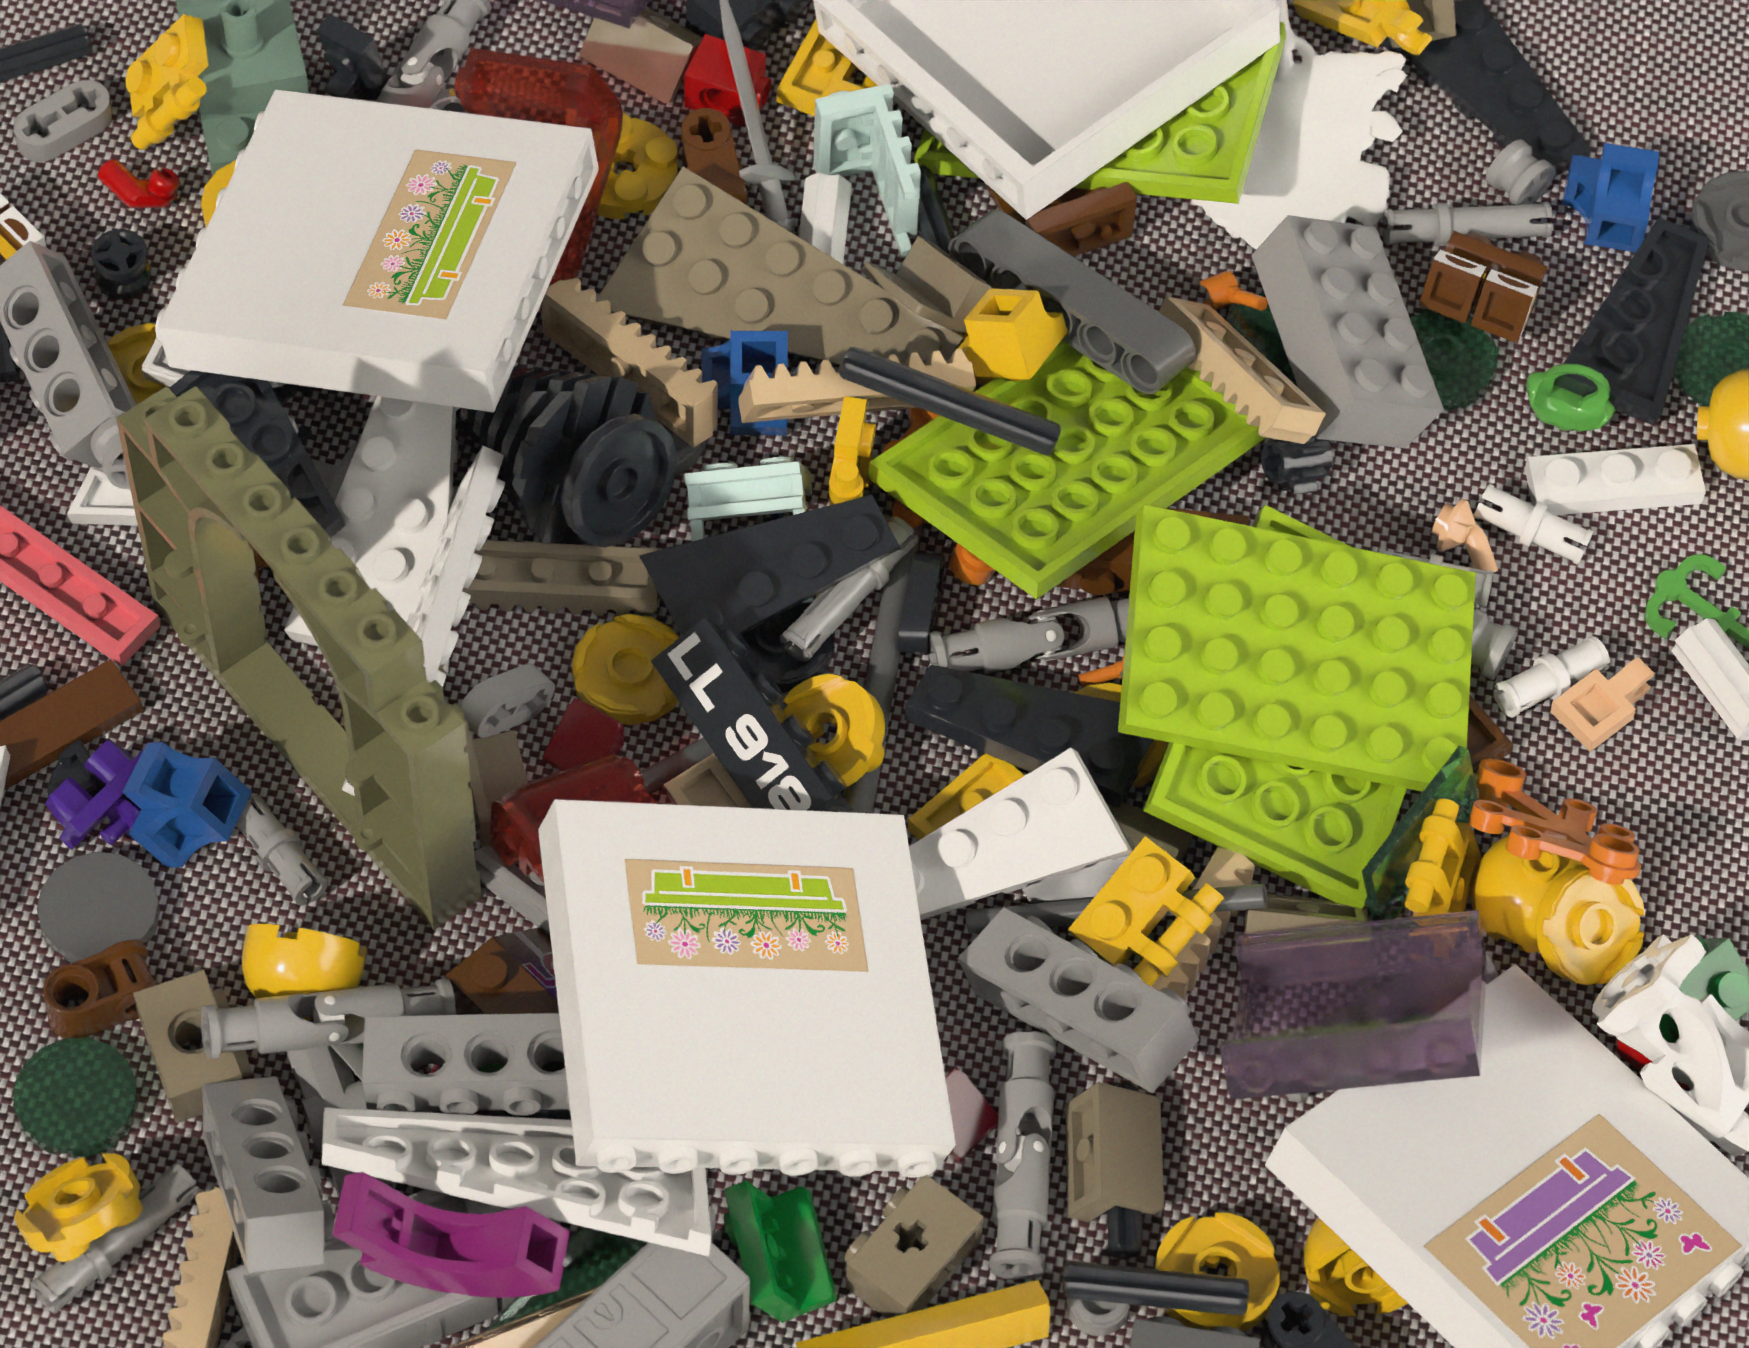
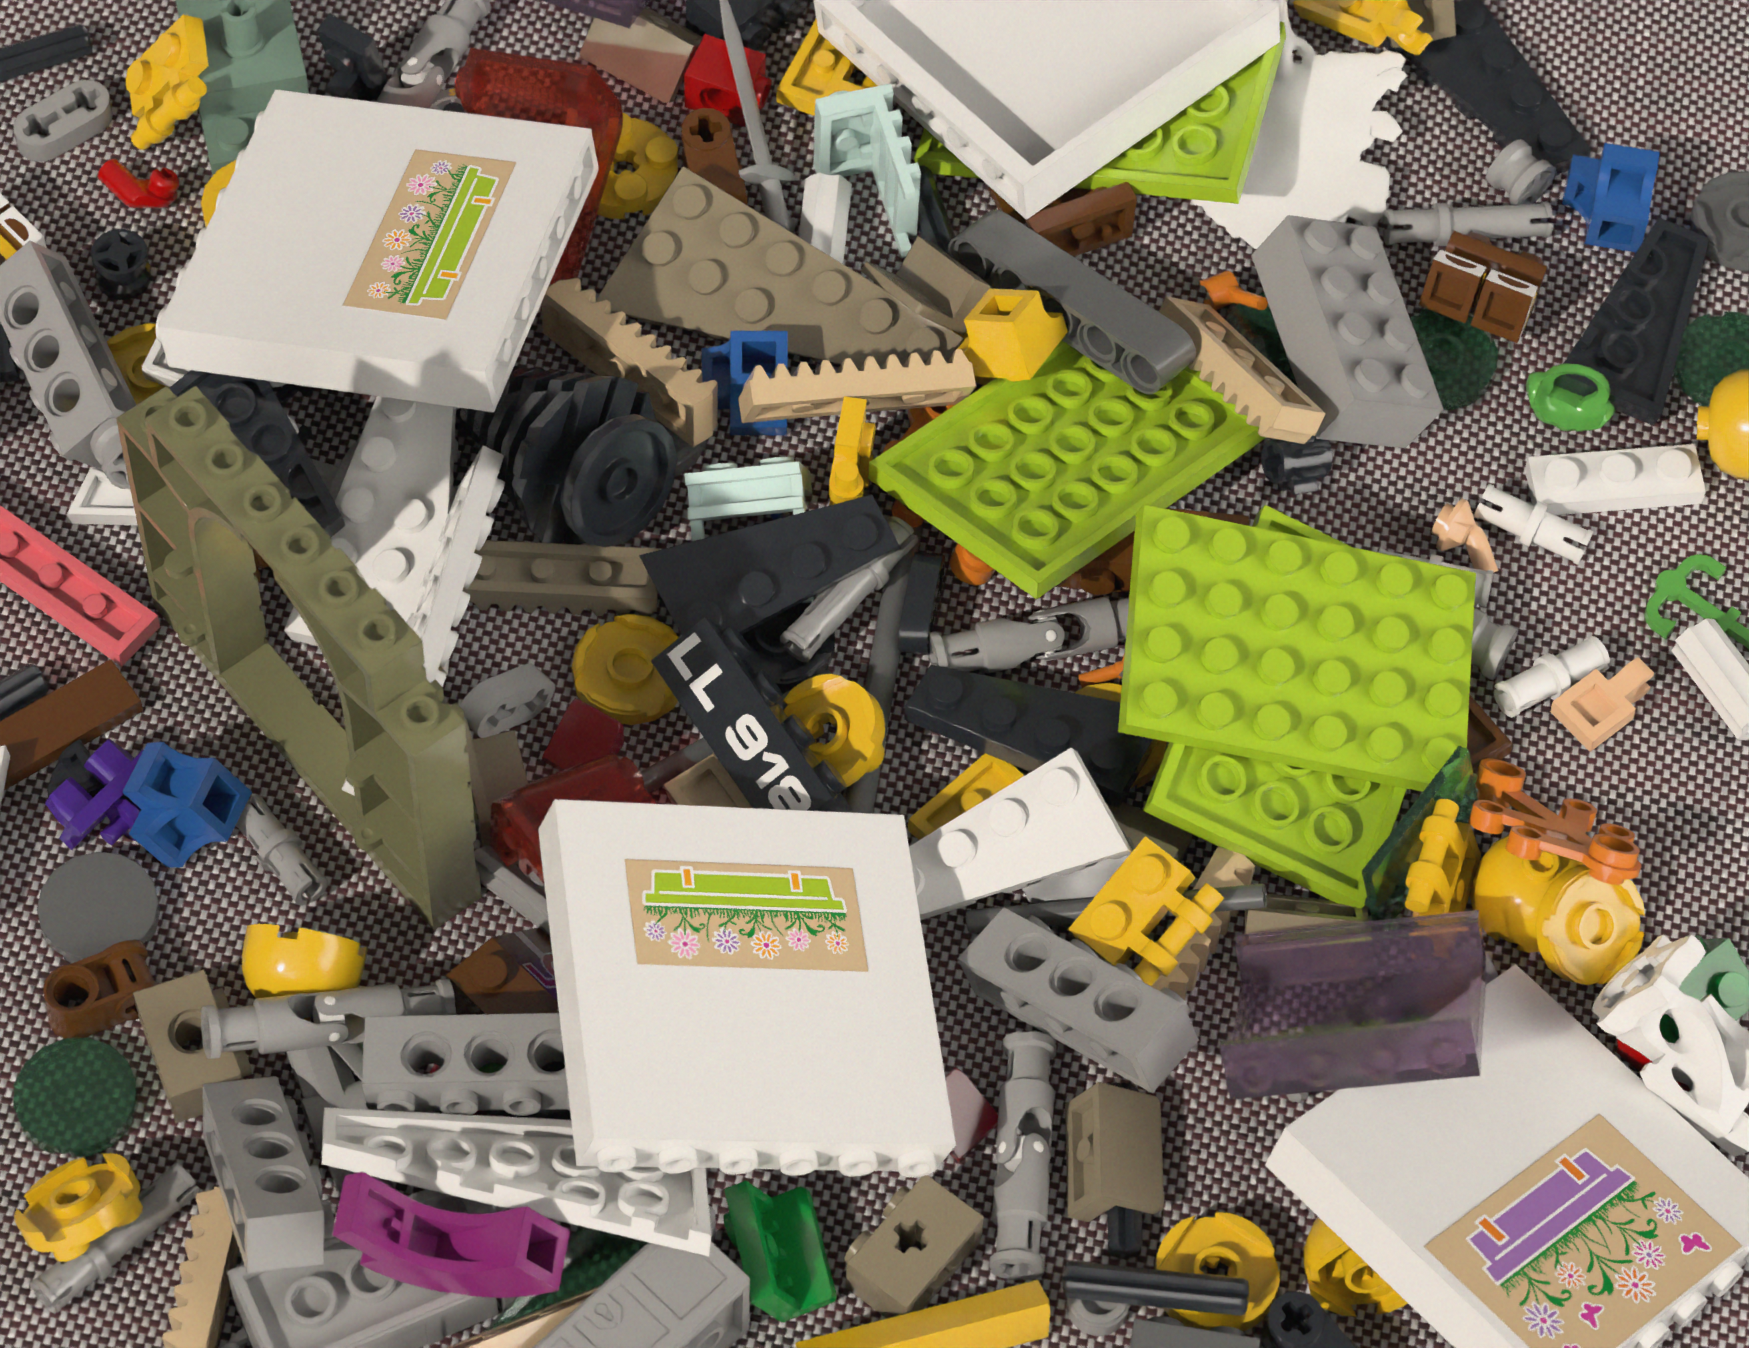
black axle [839,346,1061,455] -> none

